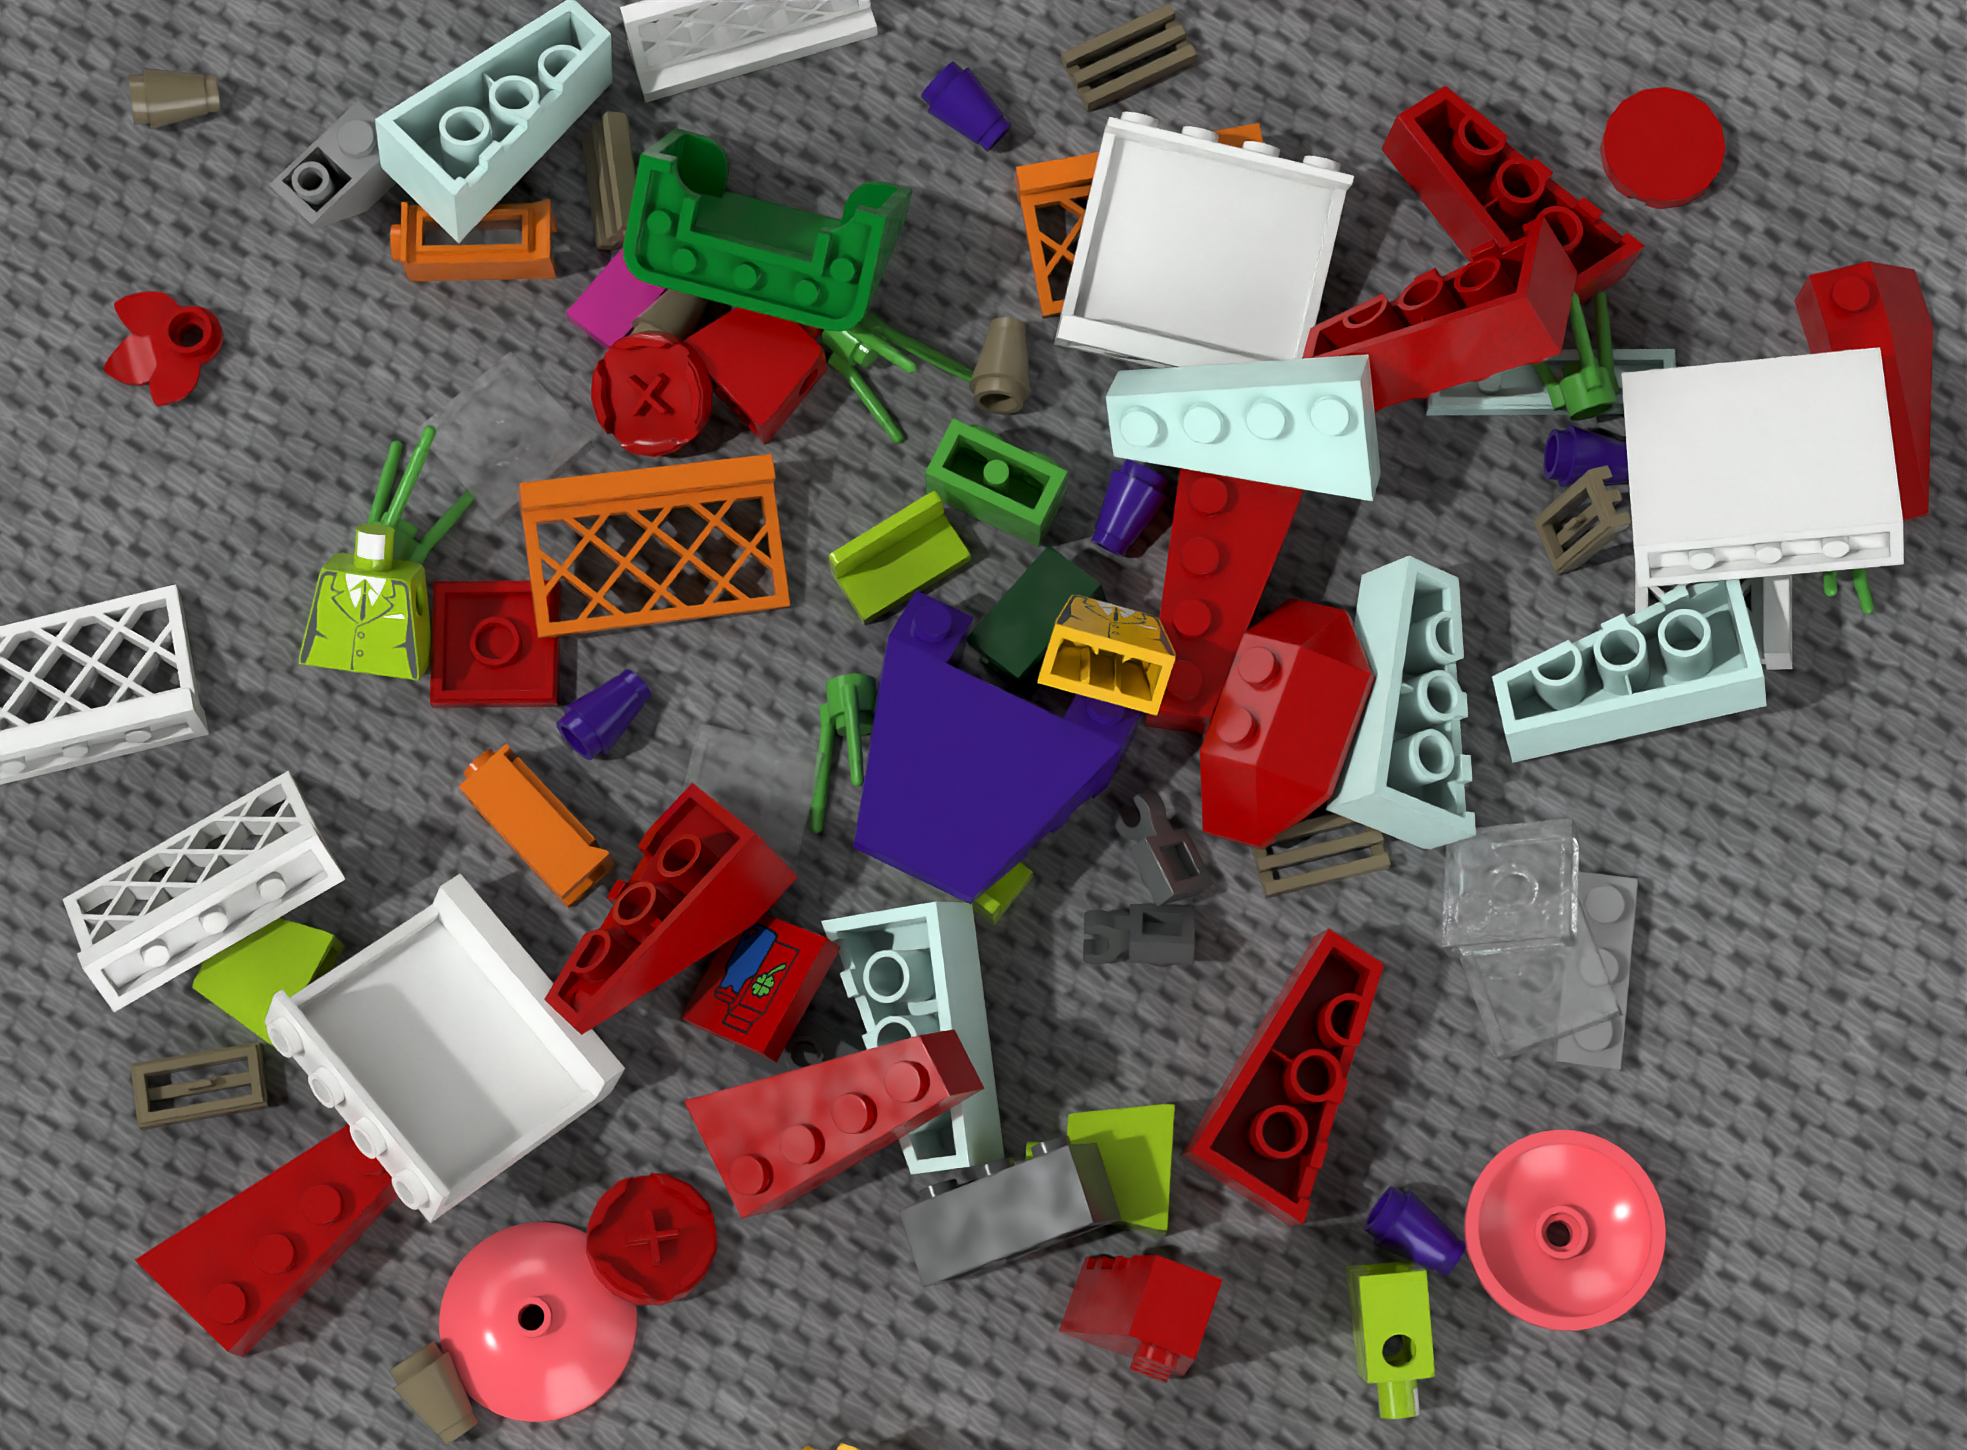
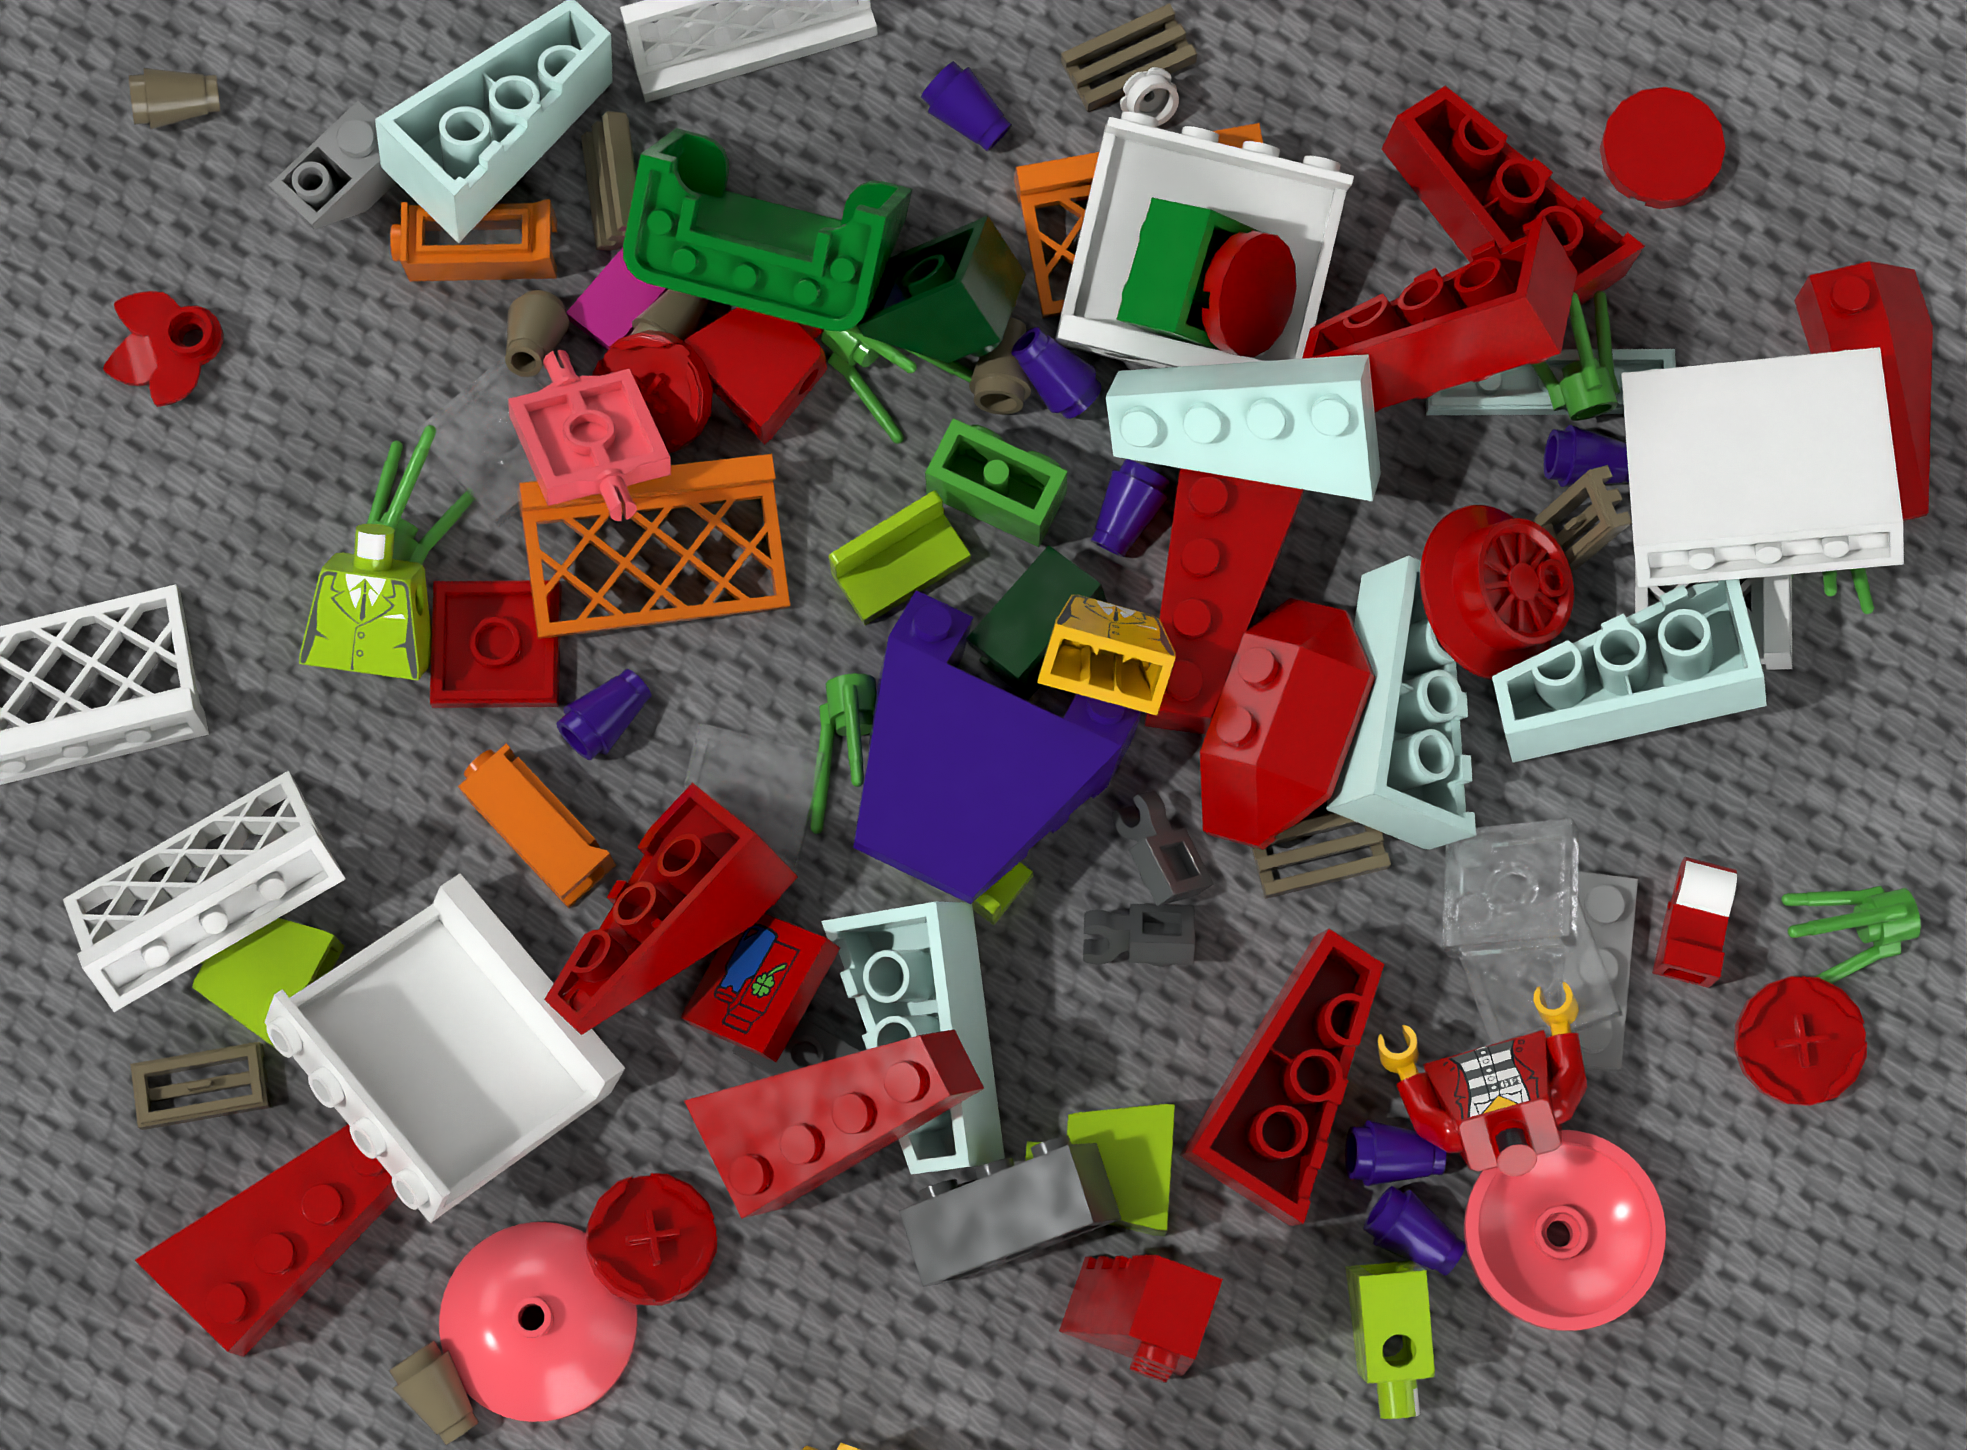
none -> dark tan cone [505,290,569,377]
none -> coral plate [508,350,671,521]
none -> dark green slope [857,215,1026,363]
none -> dark purple cone [1011,327,1102,419]
none -> green slope [1116,197,1258,351]
none -> white plate [1120,67,1179,126]
none -> red tile [1202,230,1297,357]
none -> dark purple cone [1345,1120,1446,1186]
none -> red torso [1378,982,1587,1176]
none -> red wheel [1420,505,1574,680]
none -> red leg [1652,857,1737,988]
none -> red tile [1734,976,1867,1106]
none -> bright green plant [1781,886,1921,984]

